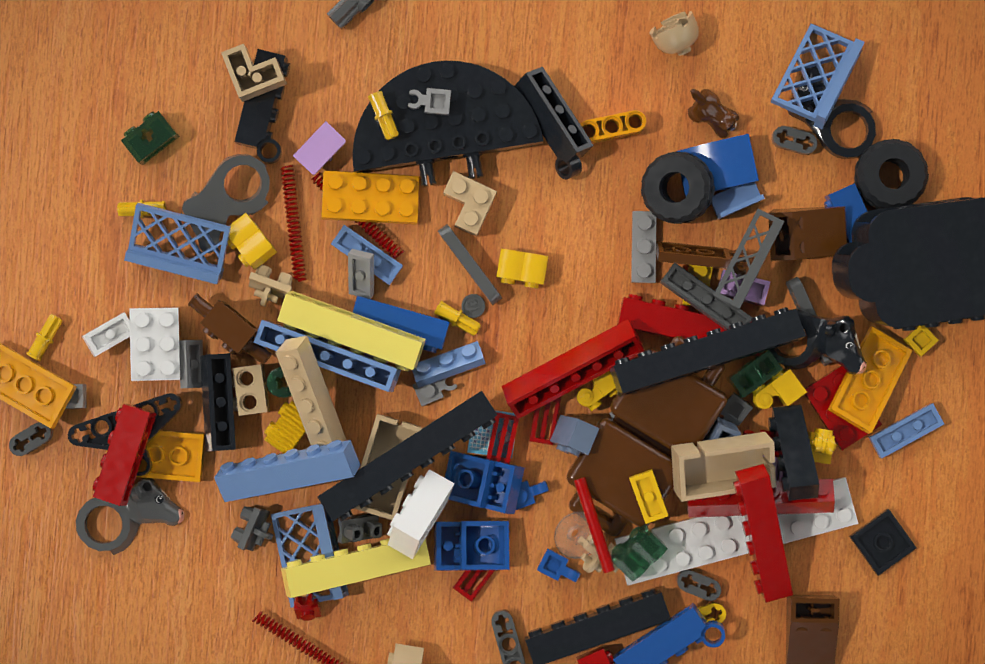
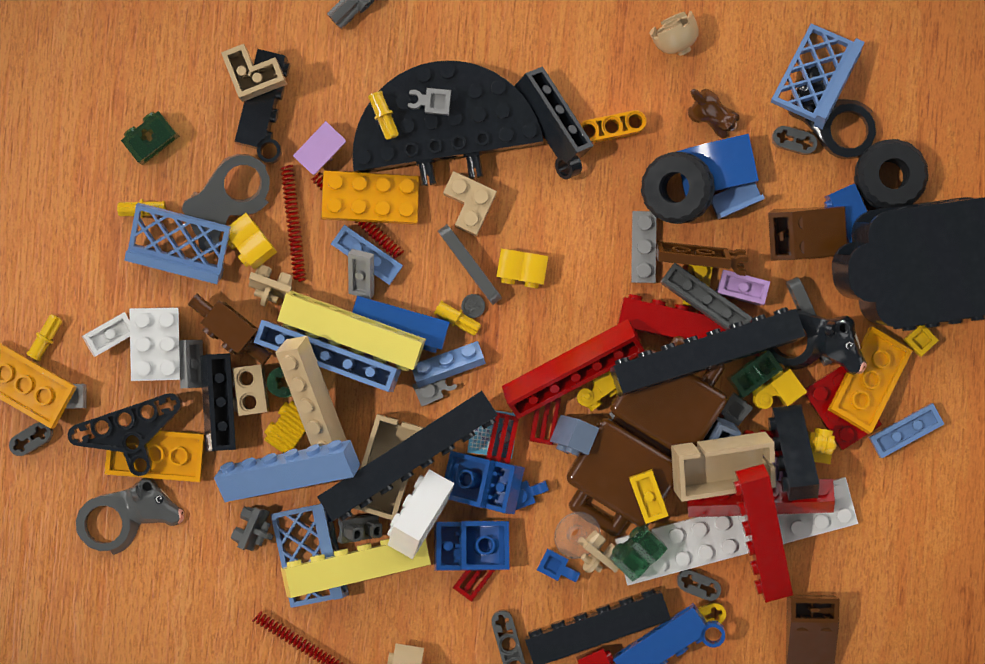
red brick [92,404,157,506] -> none
red plate [294,593,321,621] -> none
red piece [574,477,615,573] -> none
dark grey fence [713,209,784,309] -> none
black tile [849,509,917,576] -> none

